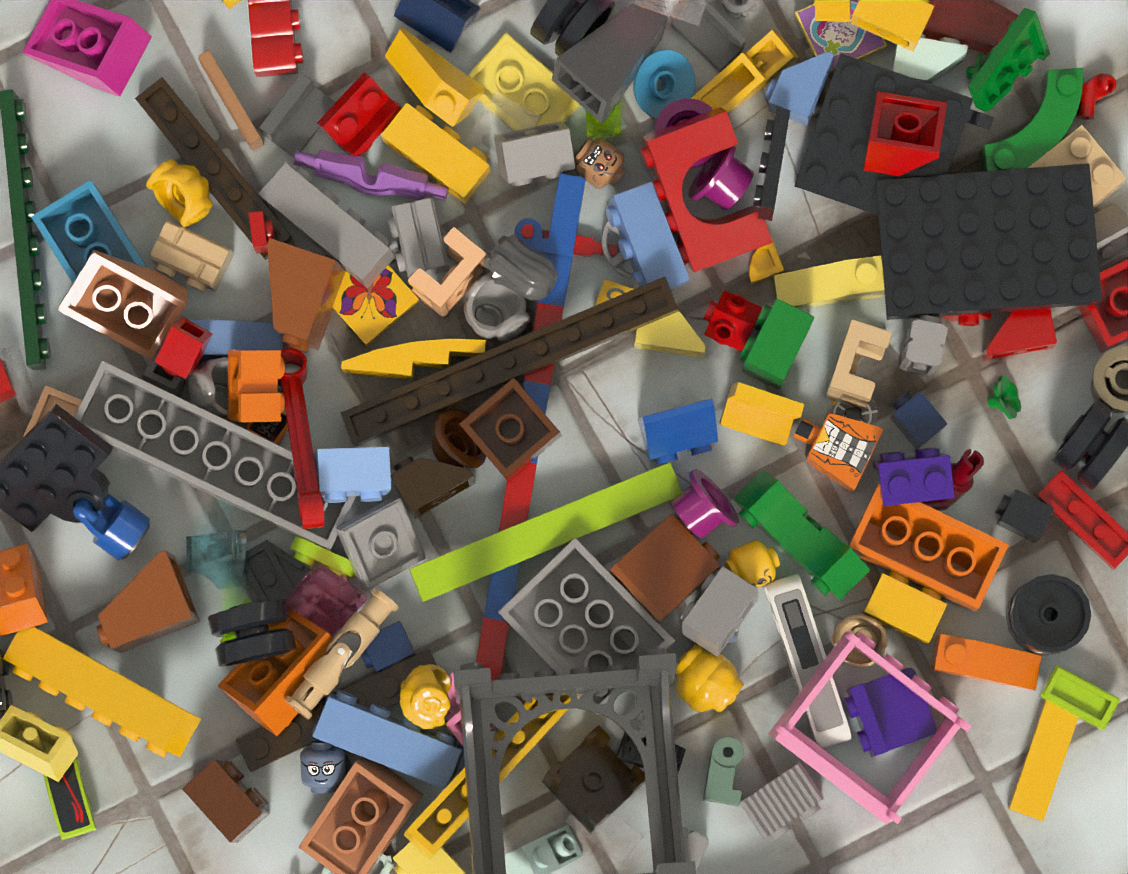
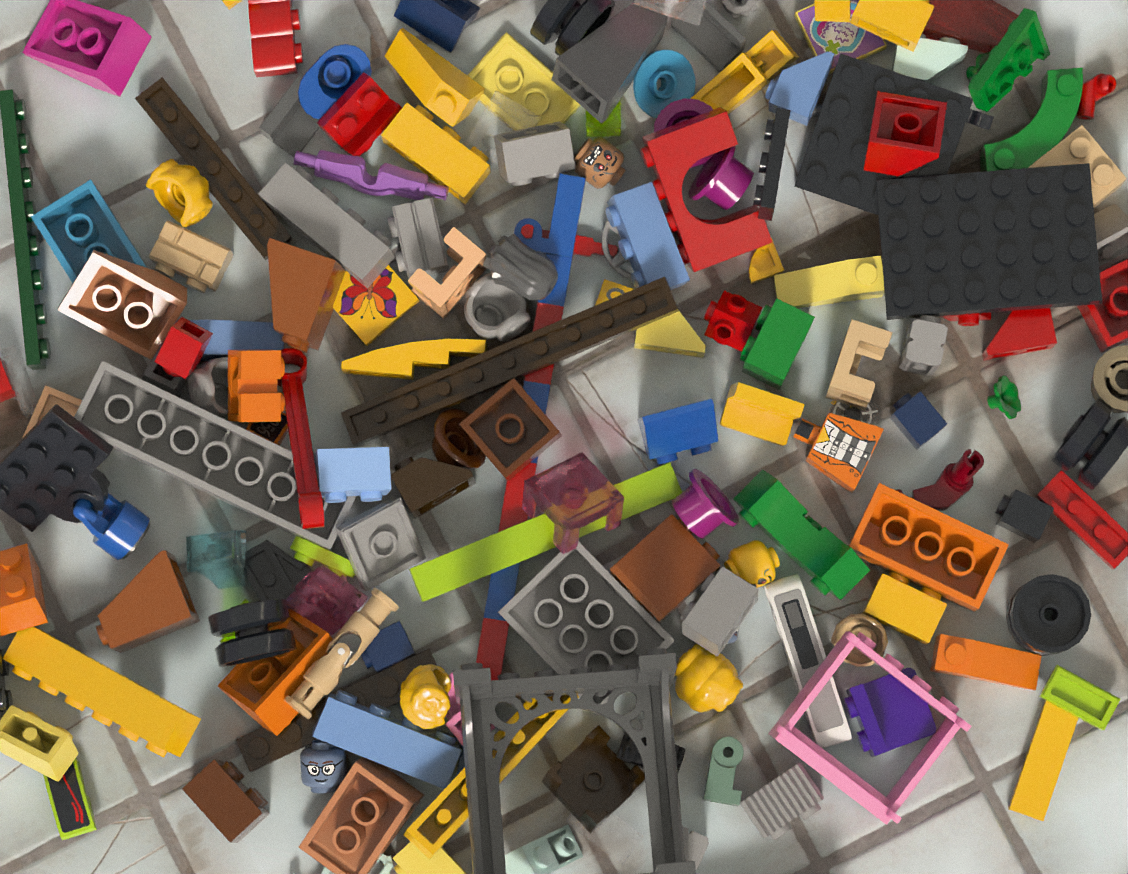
medium nougat tile [198,50,264,151] -> none
red plate [248,211,275,254] -> none
dark purple bracket [873,447,955,506] -> none
none -> blue piece [298,44,372,119]
none -> clear pink panel [522,452,624,554]

